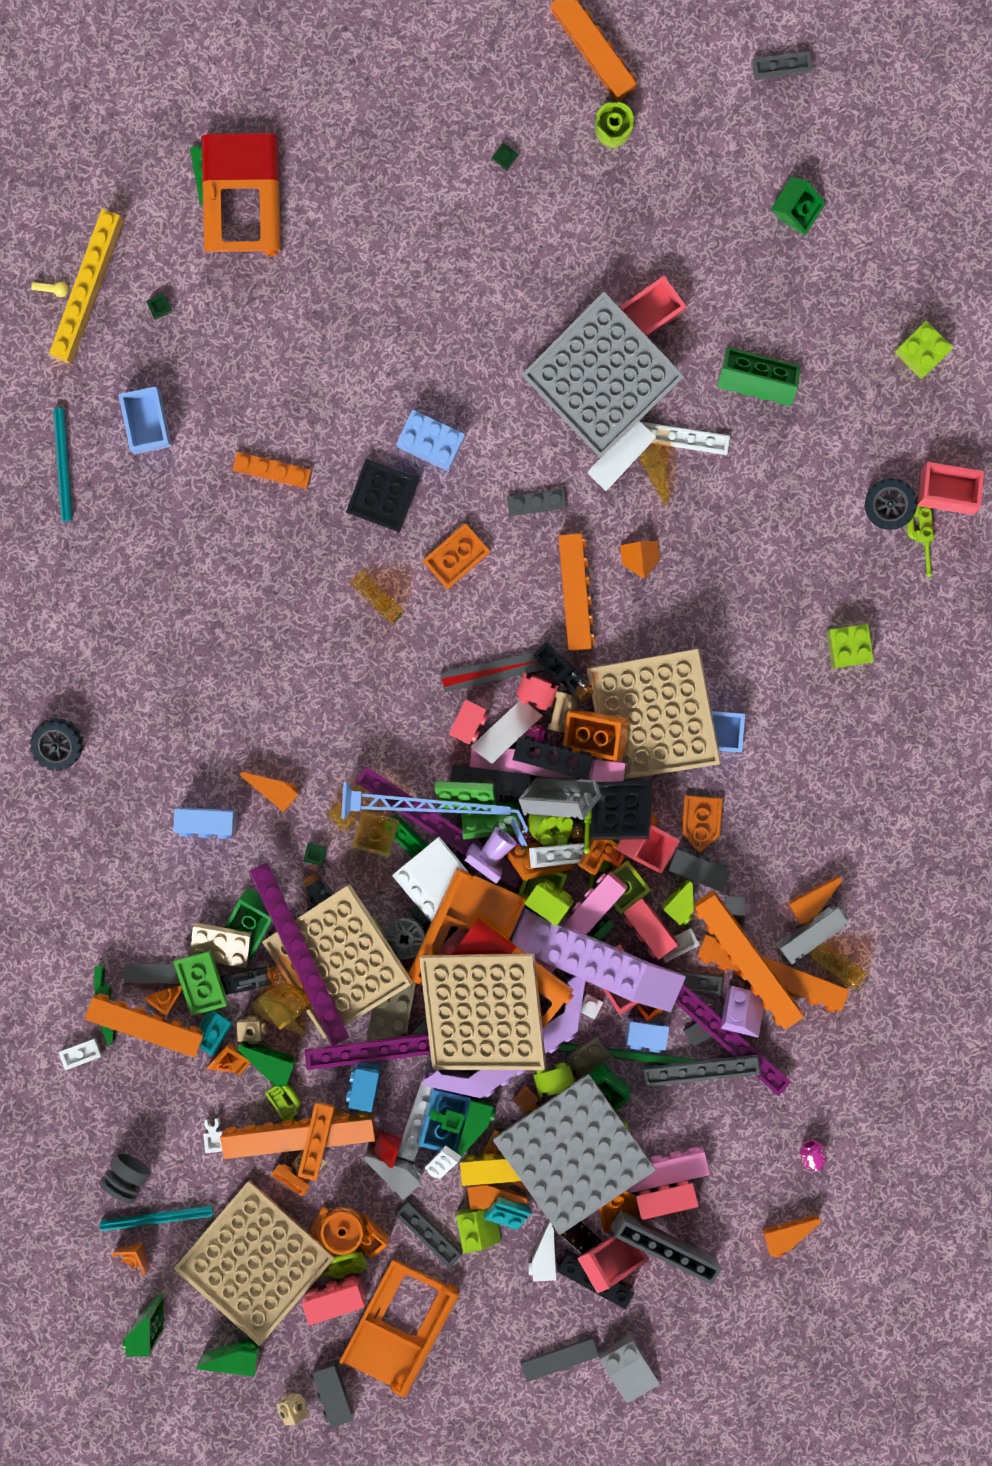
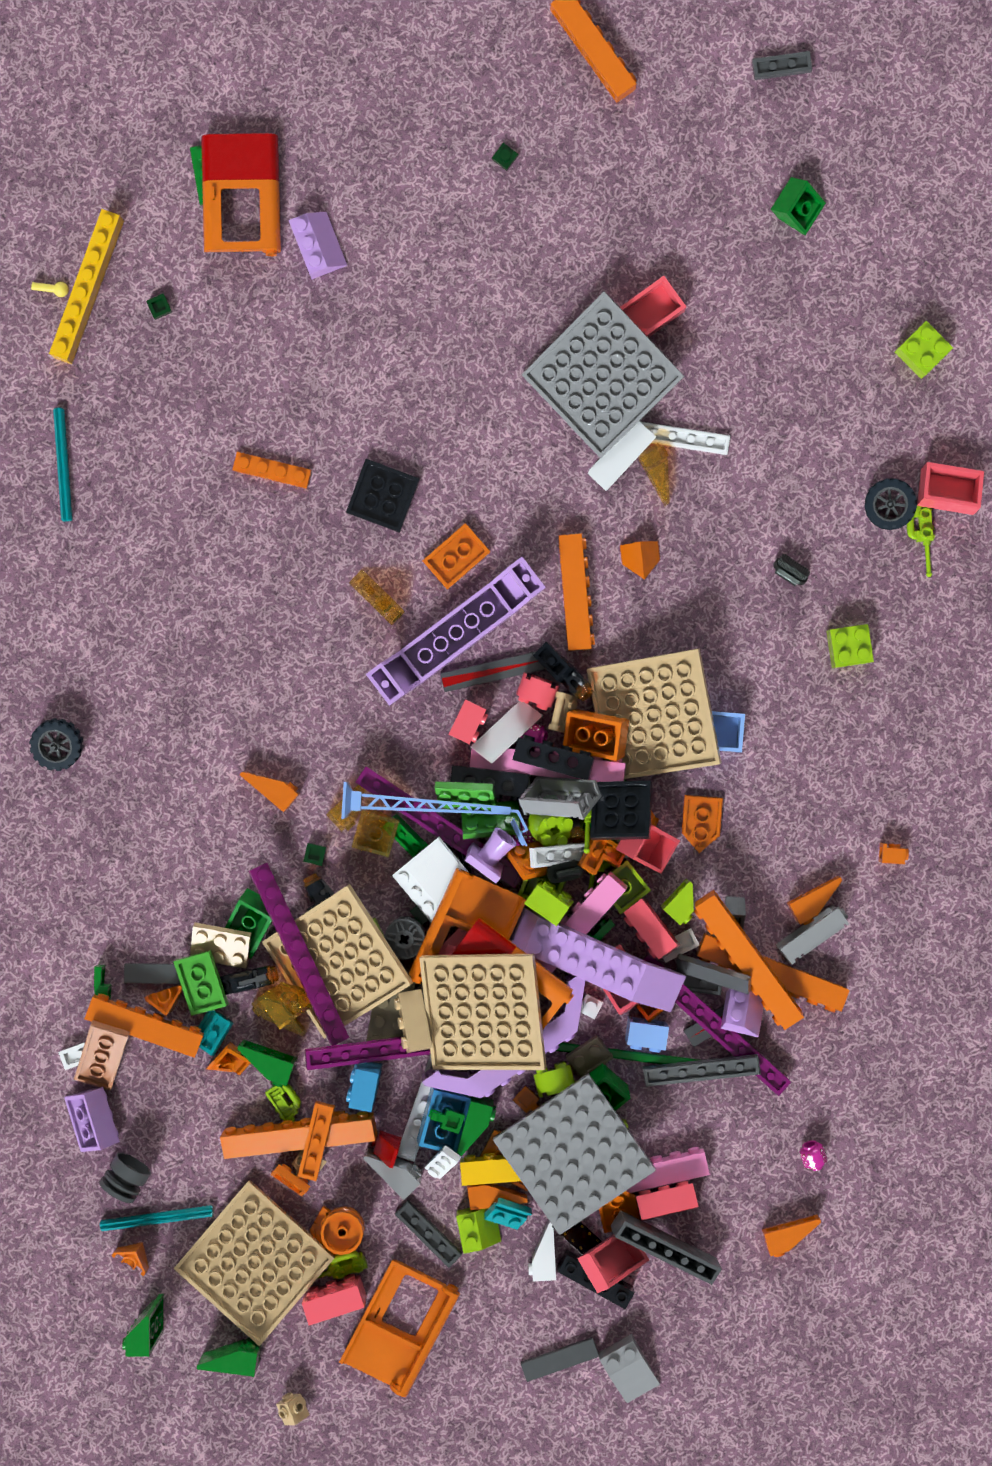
light blue piece [118,387,172,454] -> none
light blue piece [173,807,238,839] -> none
white plate [203,1118,223,1153] -> none
tan brick [237,1015,267,1044] -> none
dark grey brick [311,1360,354,1428] -> none
orange slope [358,1212,391,1258] -> none
light blue piece [396,409,465,472] -> none
dark grey plate [507,489,566,517] -> none
lime brick [594,102,634,148] -> none
dark grey brick [667,846,731,892] -> none
green slope [717,347,801,406] -> none
clear yellow slope [808,942,869,994] -> none
none -> lavender slope [64,1087,120,1152]
none -> nougat tile [74,1020,130,1091]
none -> lavender slope [289,212,347,279]
none -> lavender slope [366,557,546,706]
none -> tan brick [394,989,432,1053]
none -> pearl dark grey piece [546,859,583,884]
none -> dark grey tile [676,954,751,994]
none -> pearl dark grey piece [773,554,810,586]
none -> orange brick [879,843,909,864]

